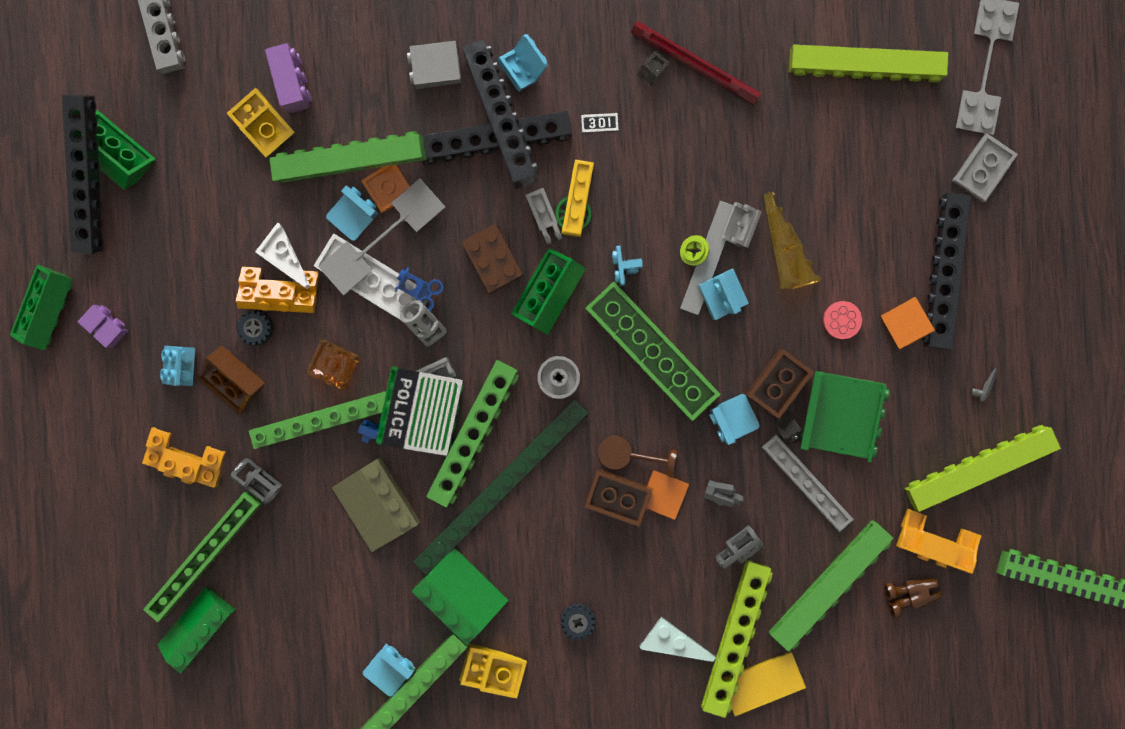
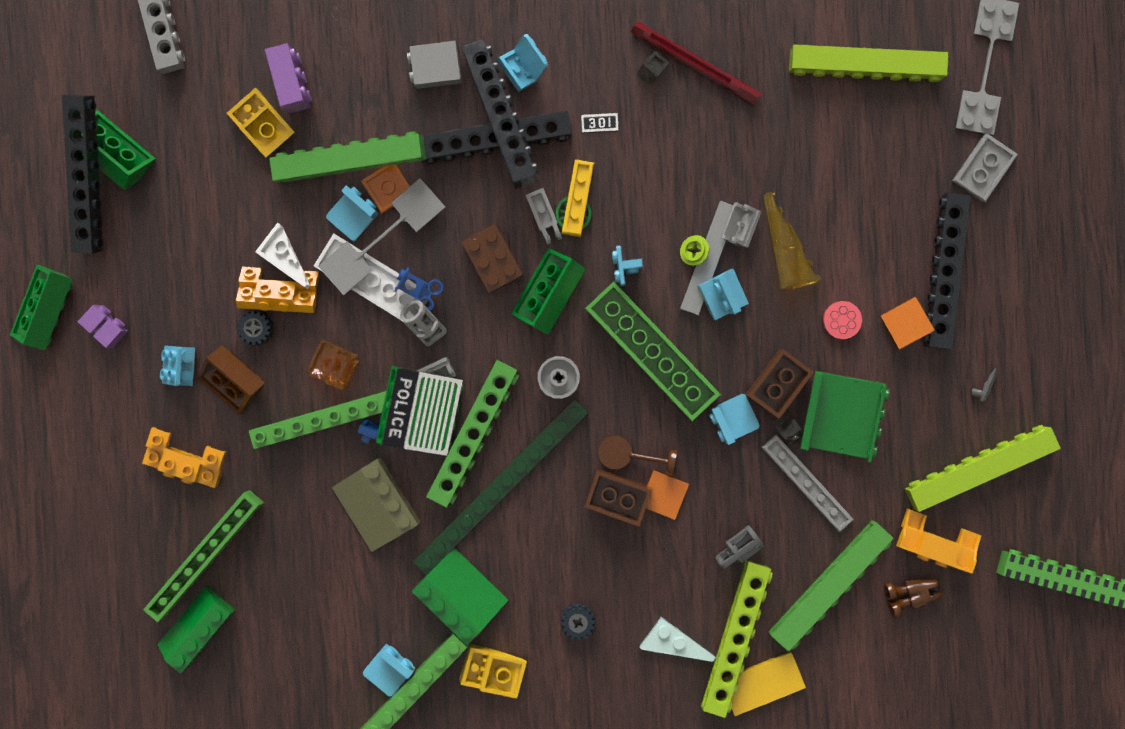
dark grey piece [230,458,283,506] -> none
dark grey rock [703,480,744,507] -> none

